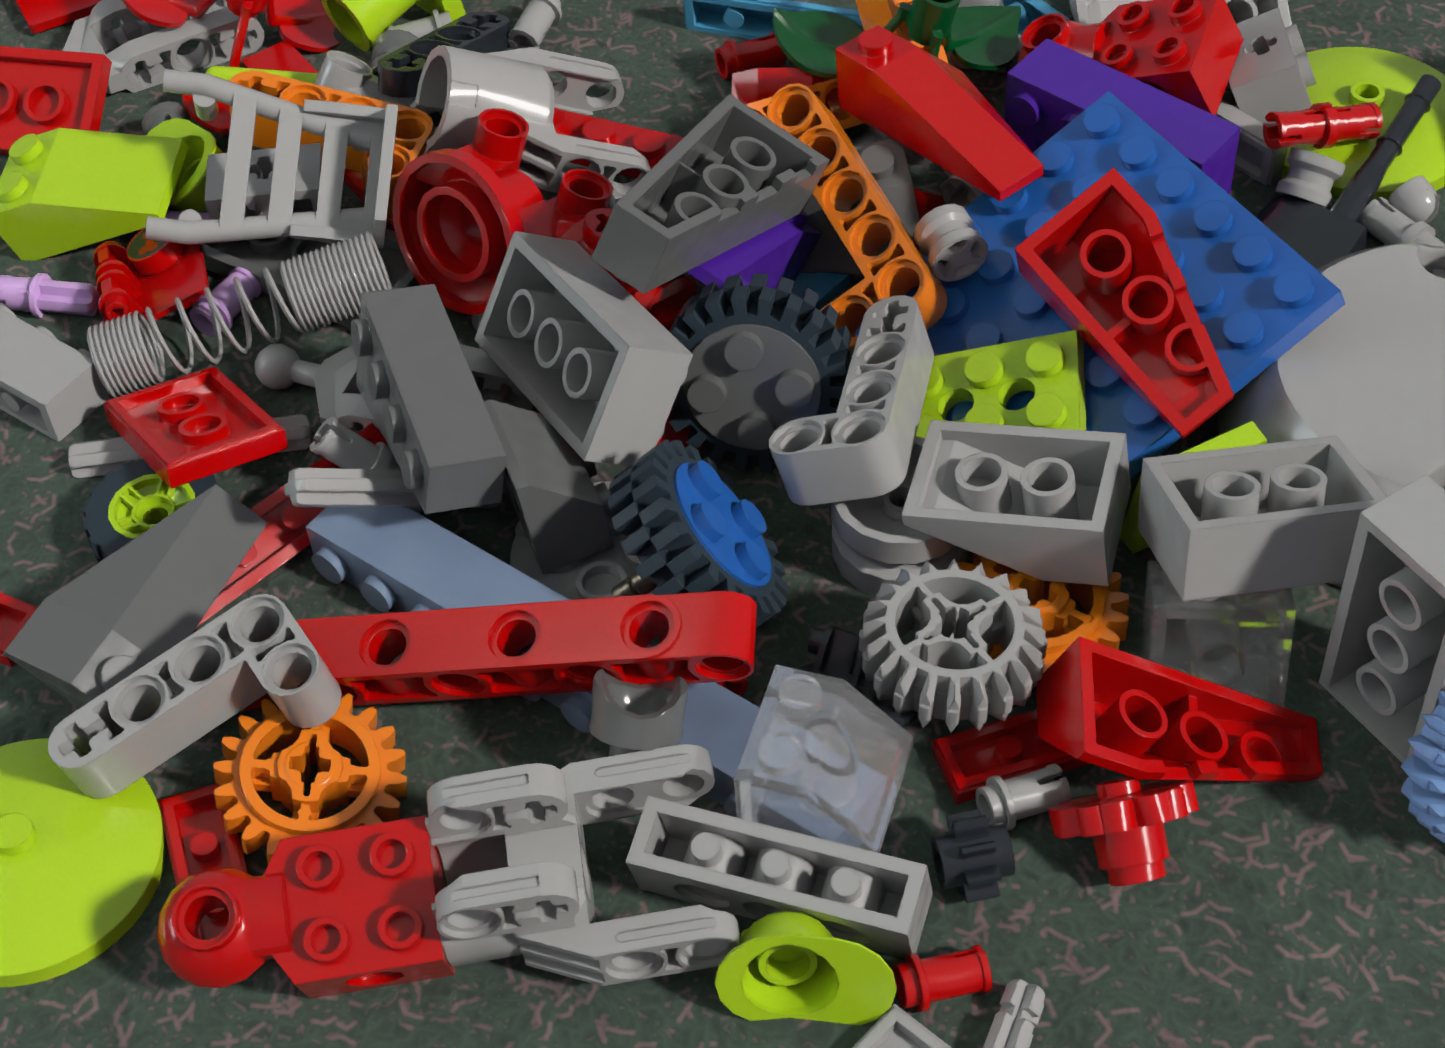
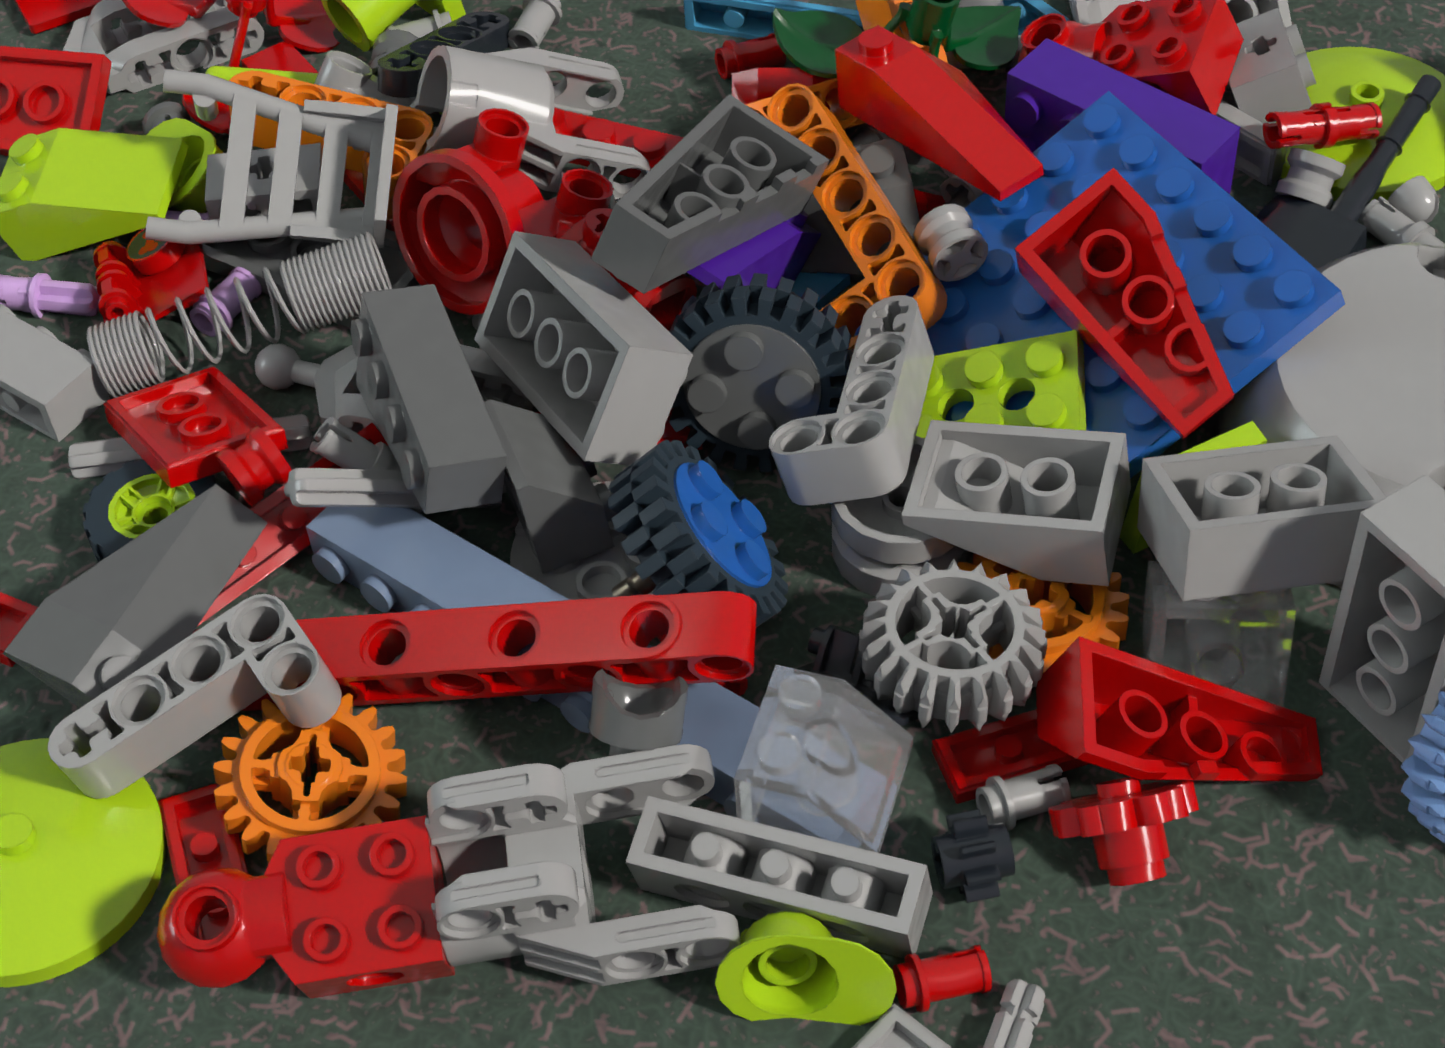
none -> red wheel [215,426,292,507]

